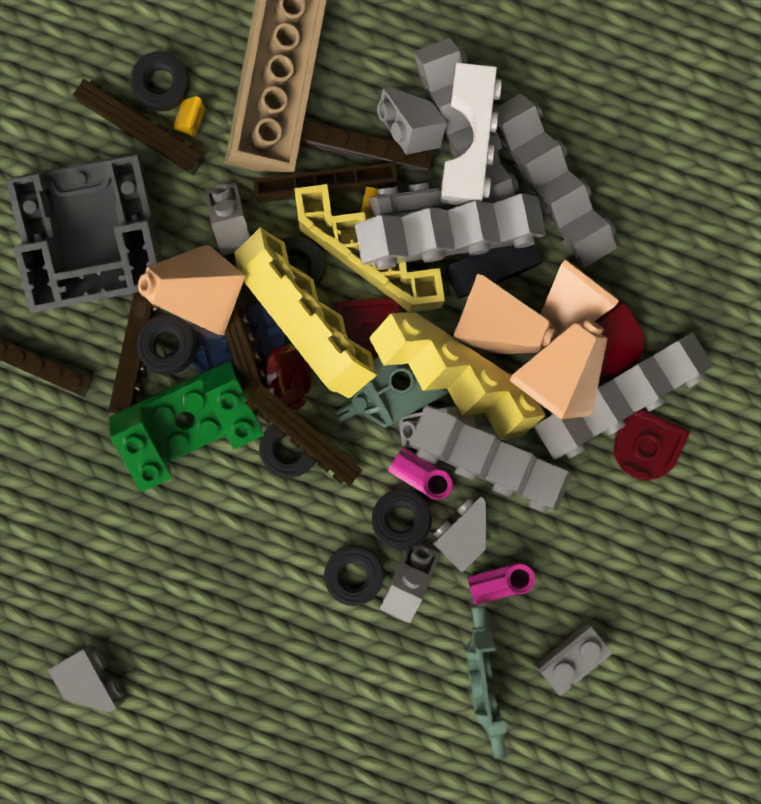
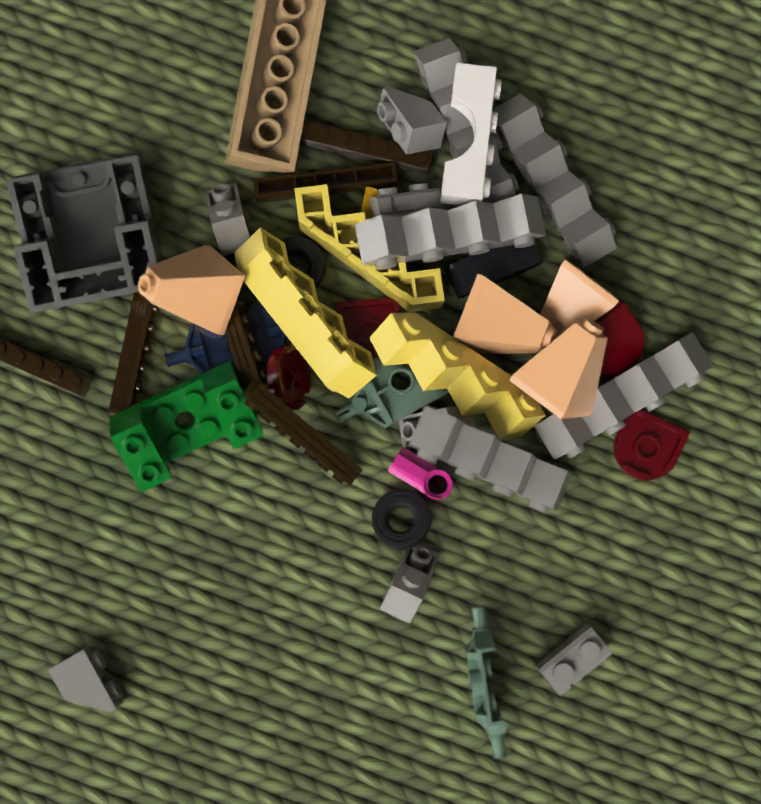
dark brown piece [73,79,204,176] -> none
black tyre [131,51,190,111] -> none
black tyre [137,315,198,375] -> none
yellow slope [173,96,206,137] -> none
black tyre [259,423,317,478] -> none
black tyre [324,546,384,606] -> none
light grey slope [432,497,486,573] -> none
dark pink piece [467,562,535,605] -> none

